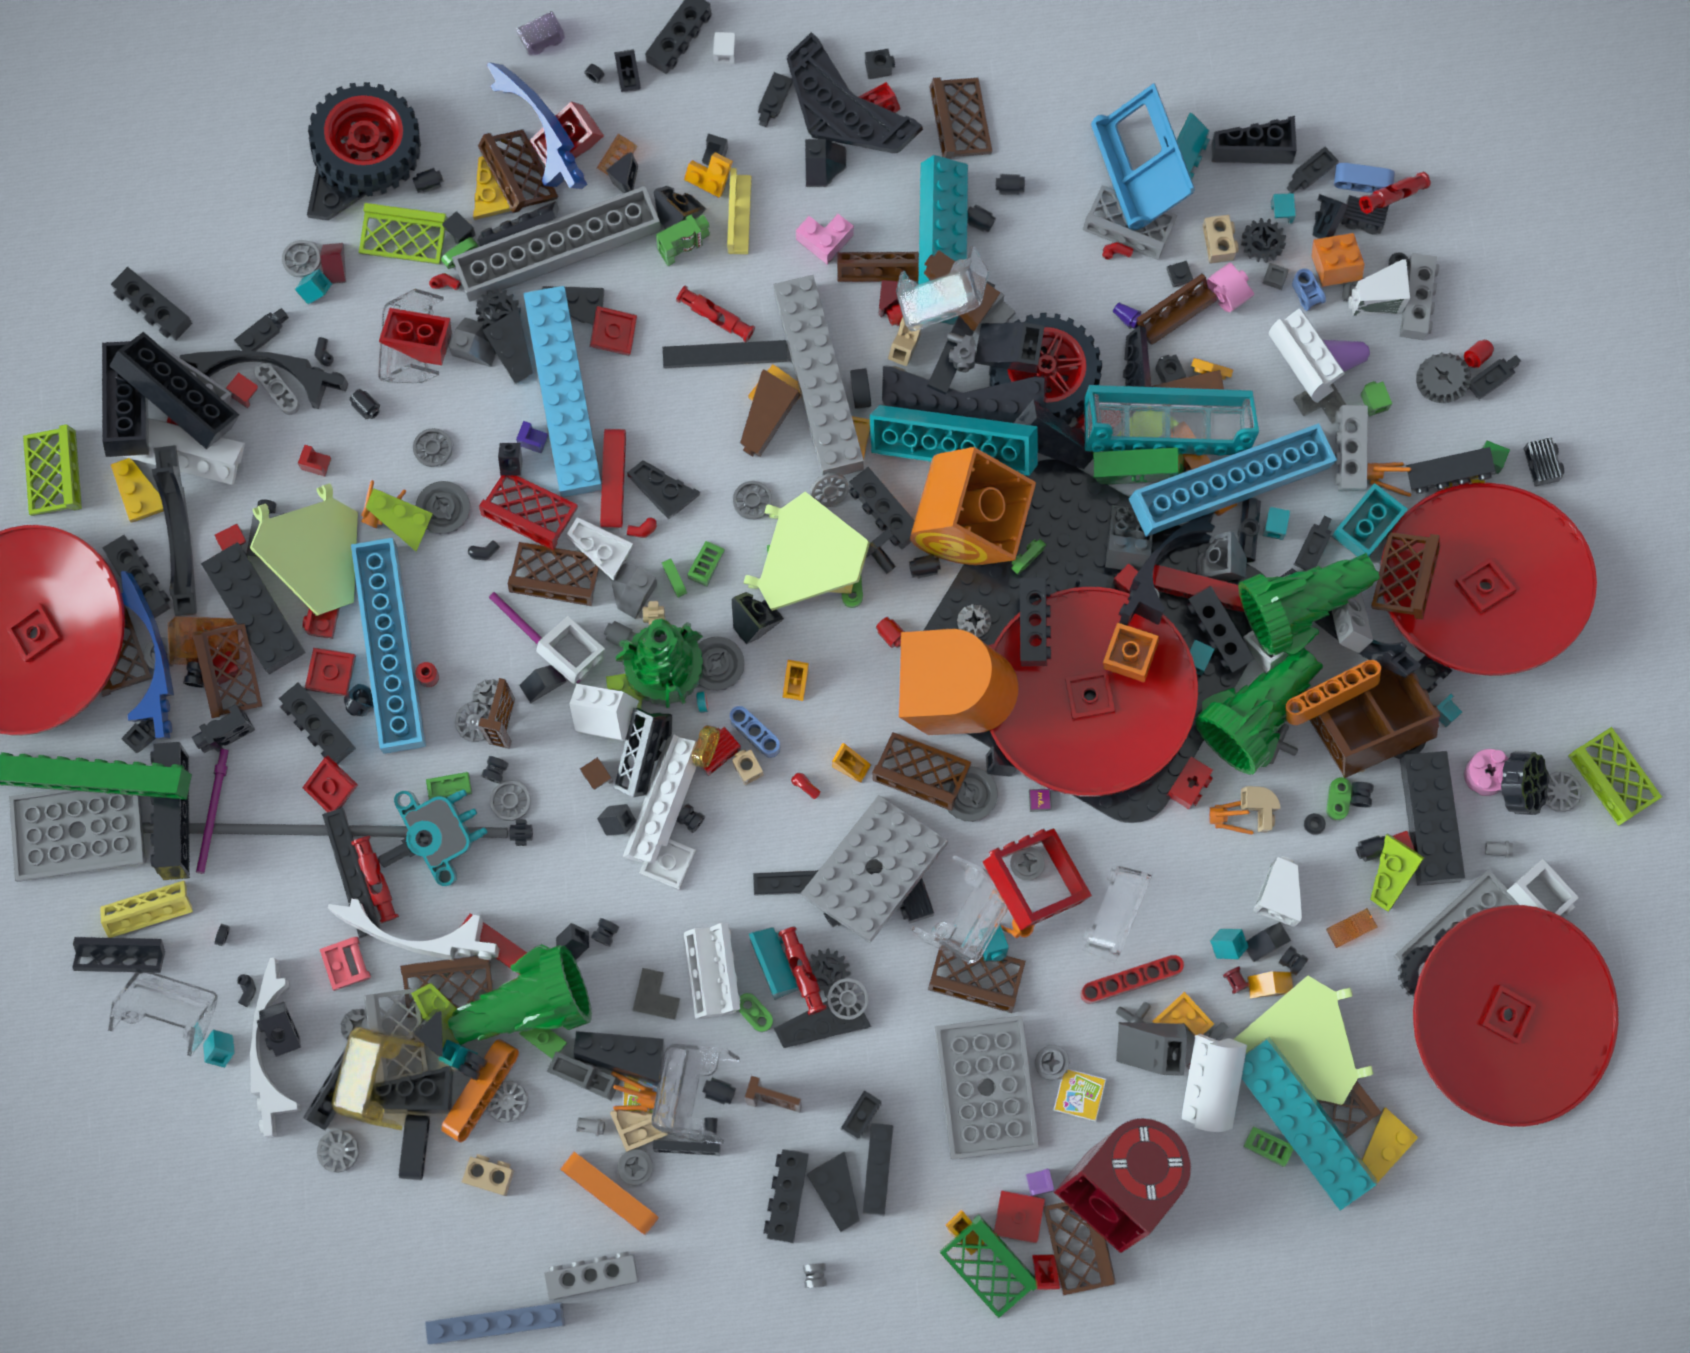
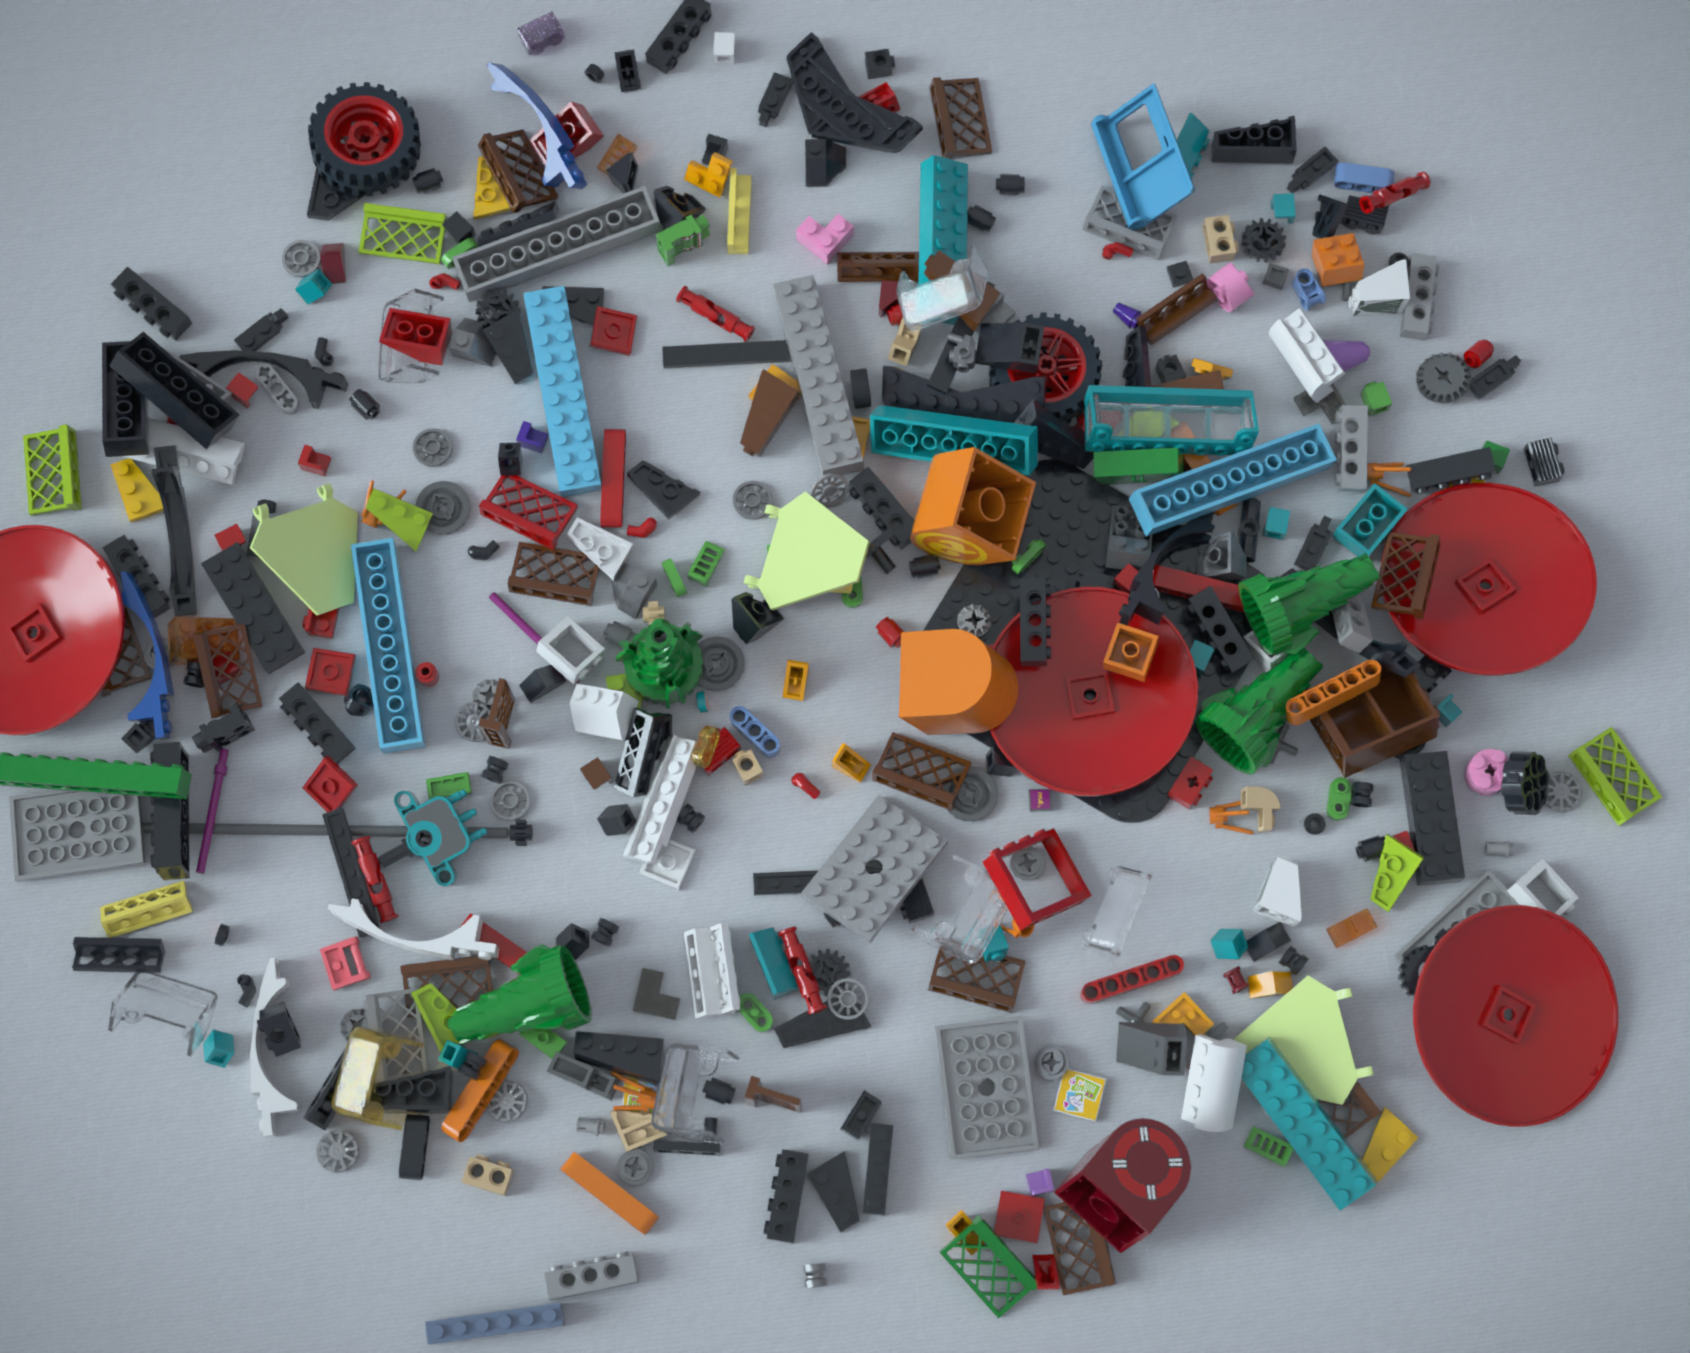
black slope [413,1009,443,1056] -> none

